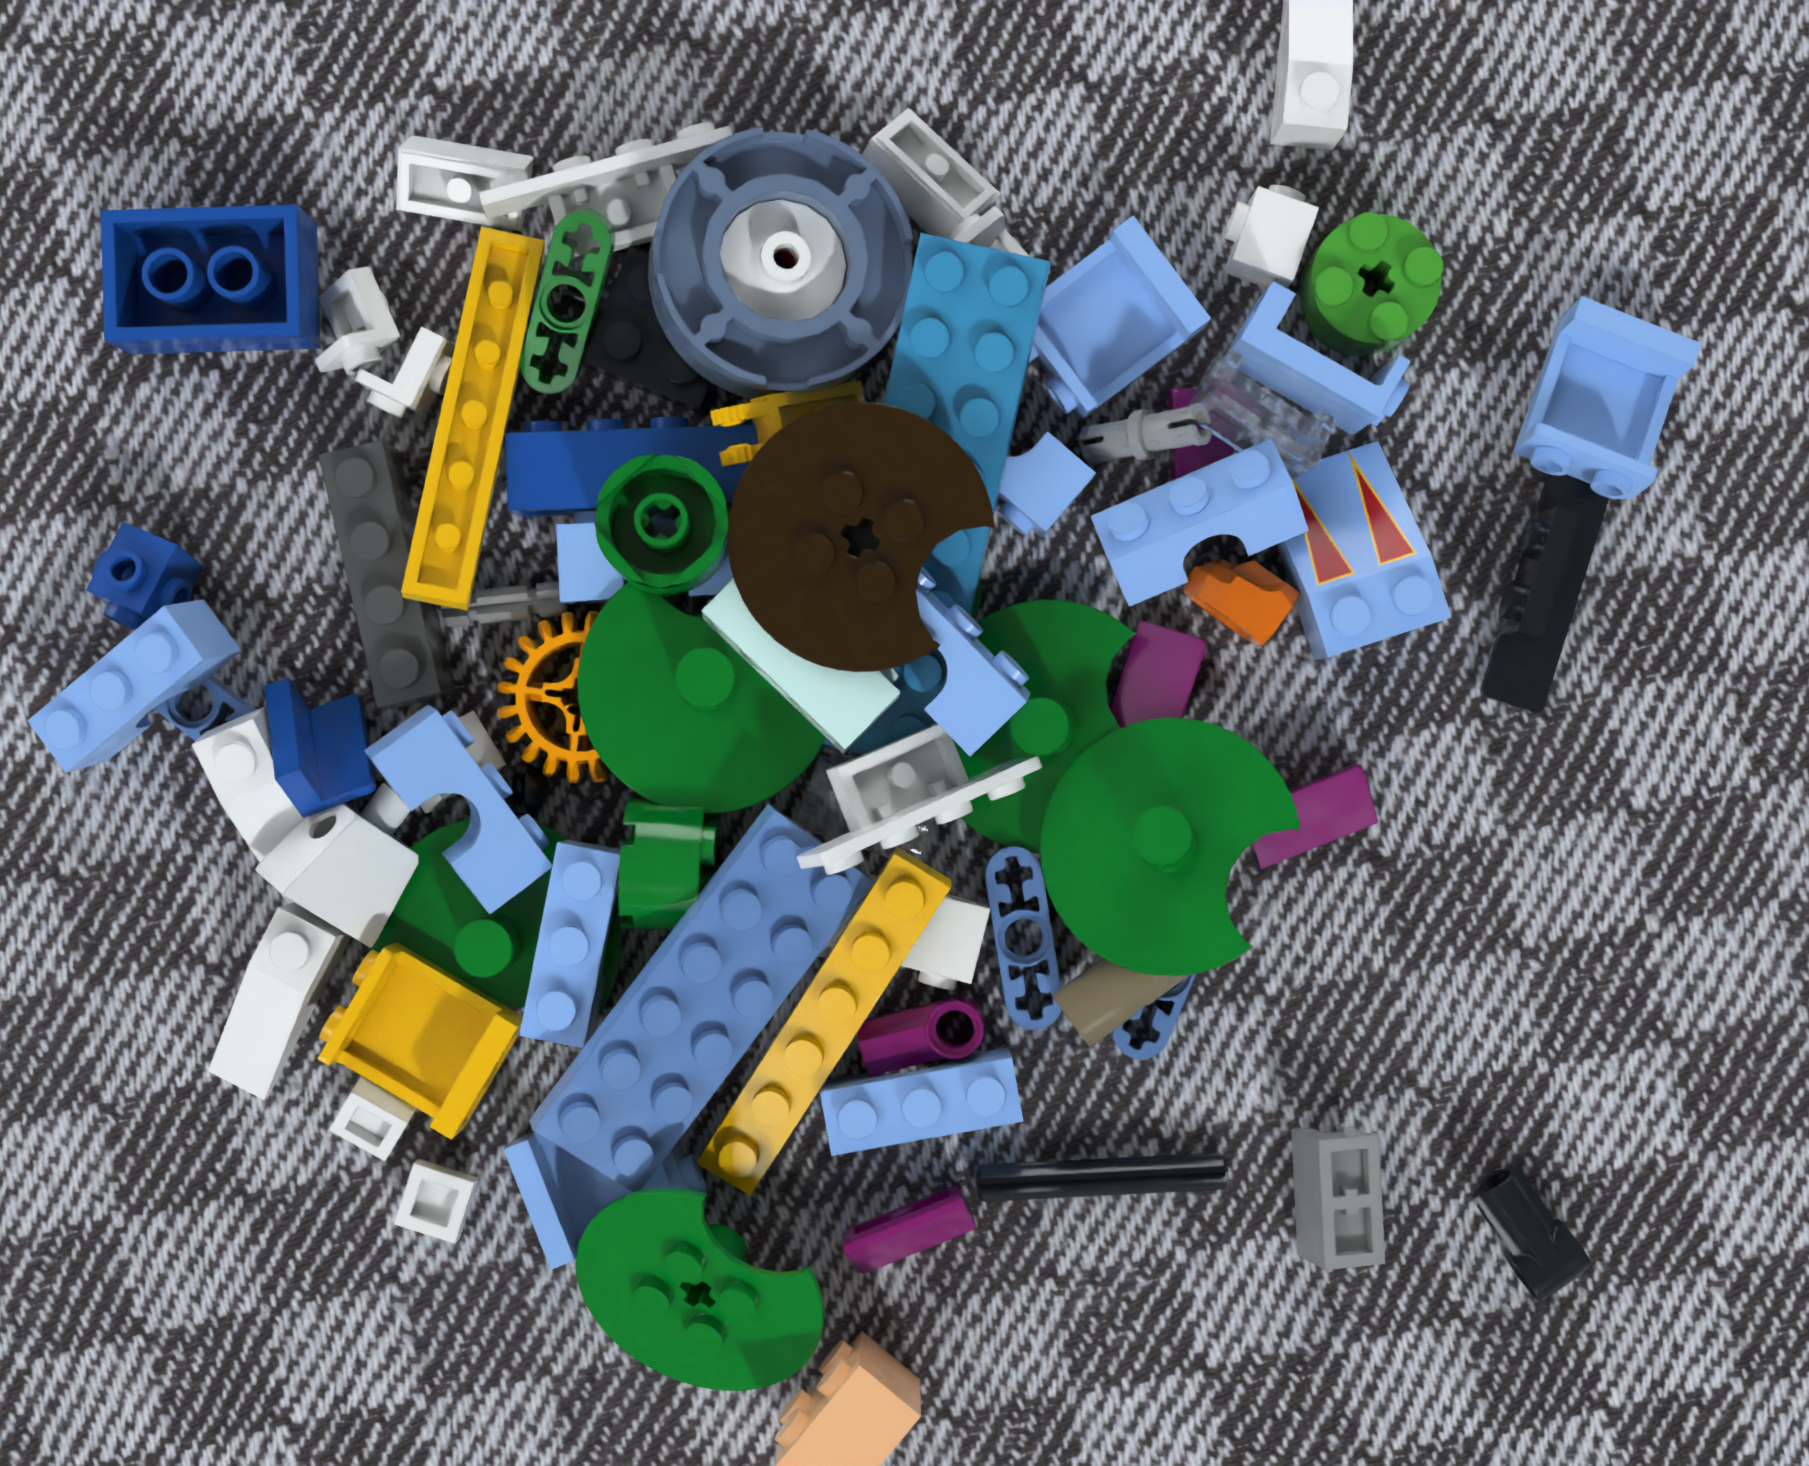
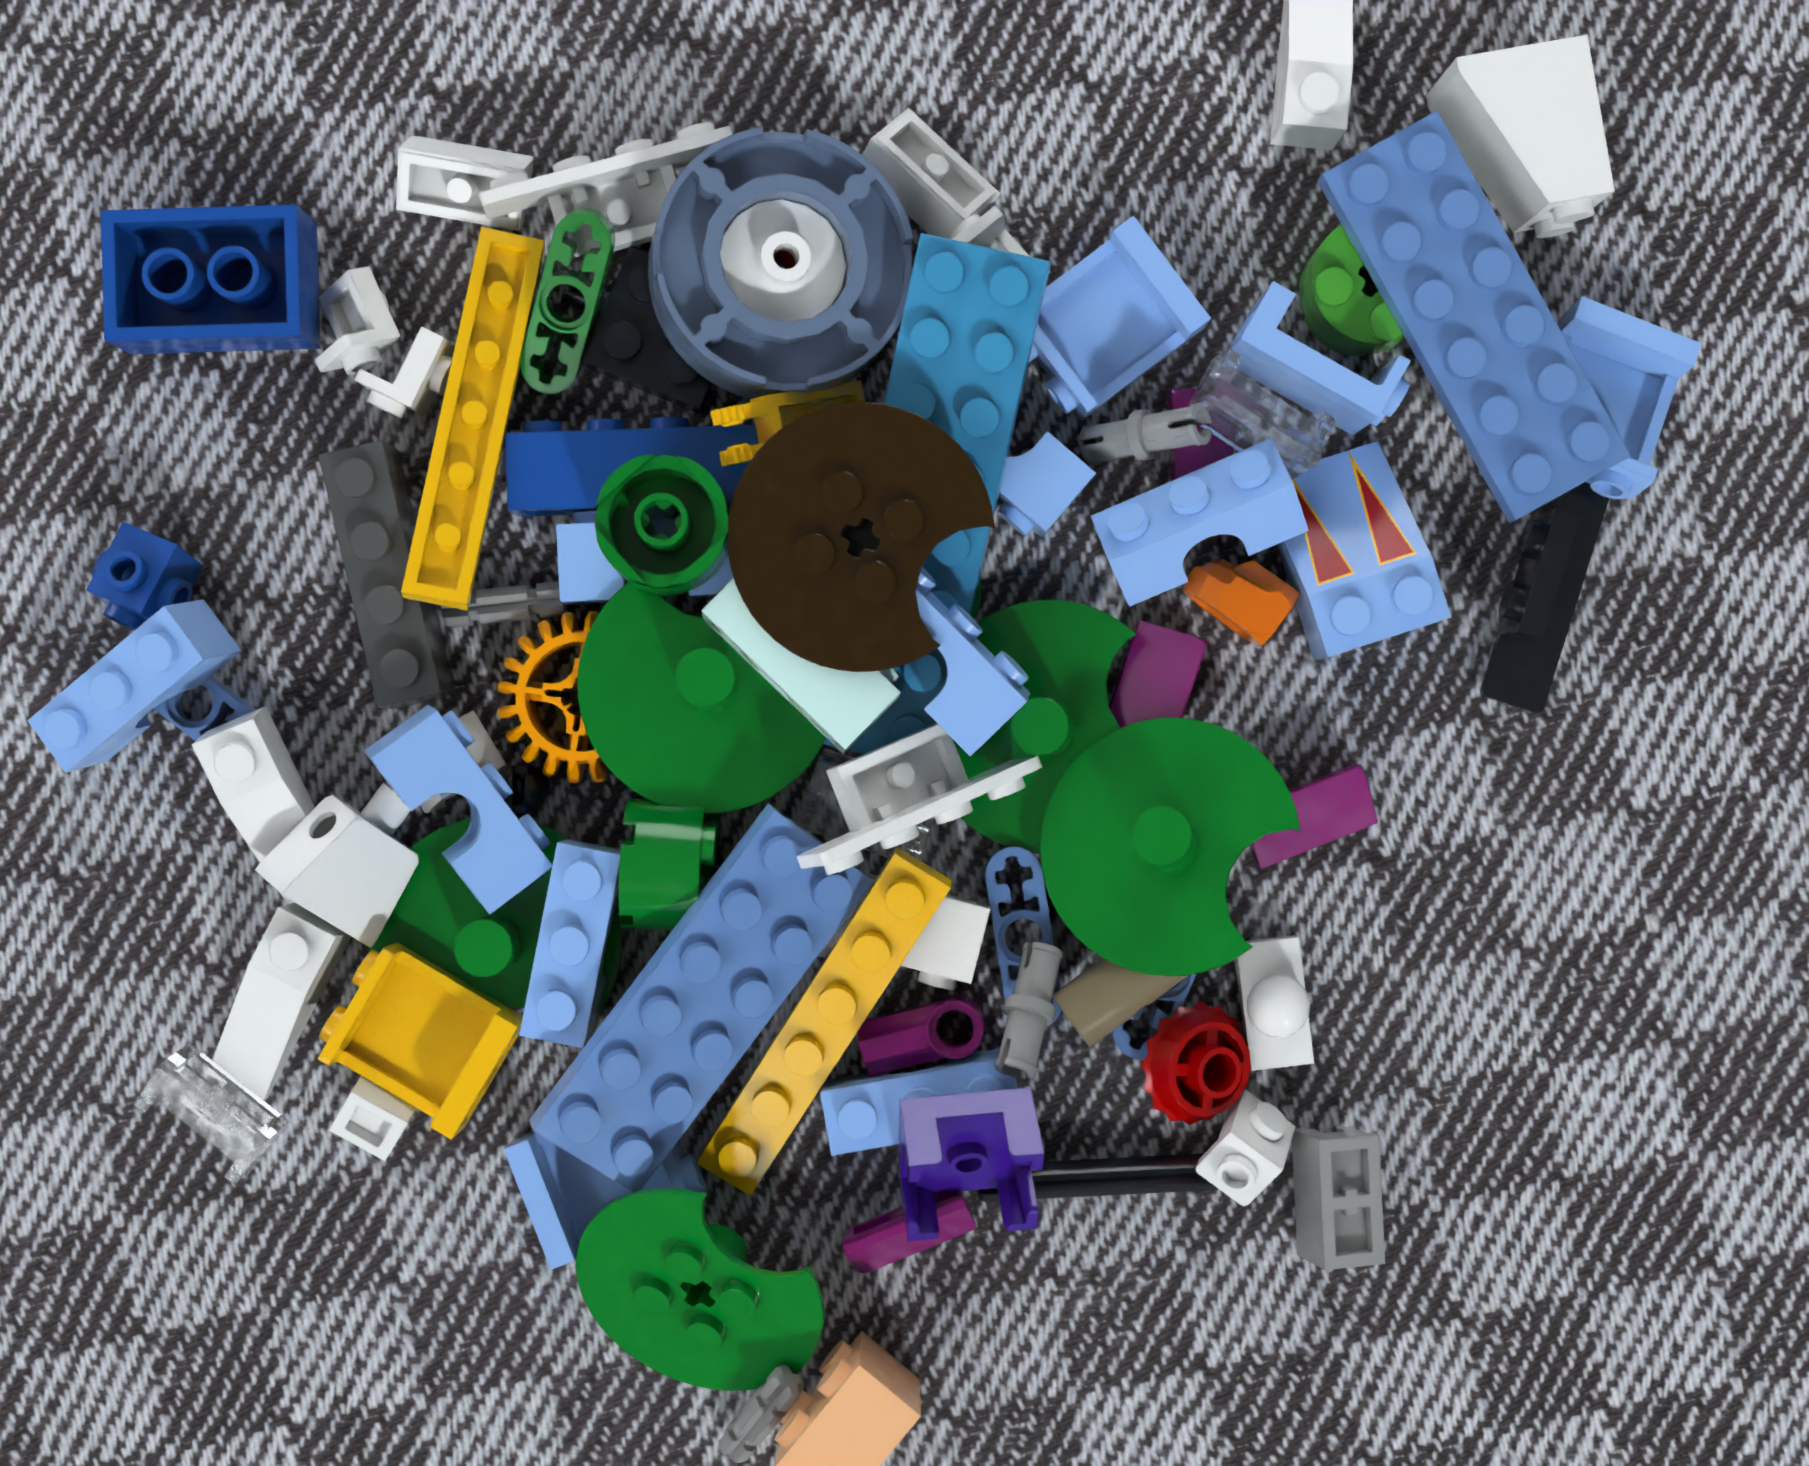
blue panel [264,677,376,818] -> none
white plate [394,1159,479,1244] -> none
white brick [1223,185,1319,288] -> none
black piece [1469,1164,1593,1303] -> none
none -> clear hinge [134,1043,289,1185]
none -> light grey axle [719,1365,804,1463]
none -> dark purple panel [898,1087,1044,1241]
none -> light grey pin [994,942,1064,1079]
none -> red piece [1140,1001,1251,1125]
none -> white bracket [1196,1089,1296,1206]
none -> white tile [1235,935,1314,1071]
none -> medium blue plate [1317,111,1631,523]
none -> white slope [1426,35,1615,238]

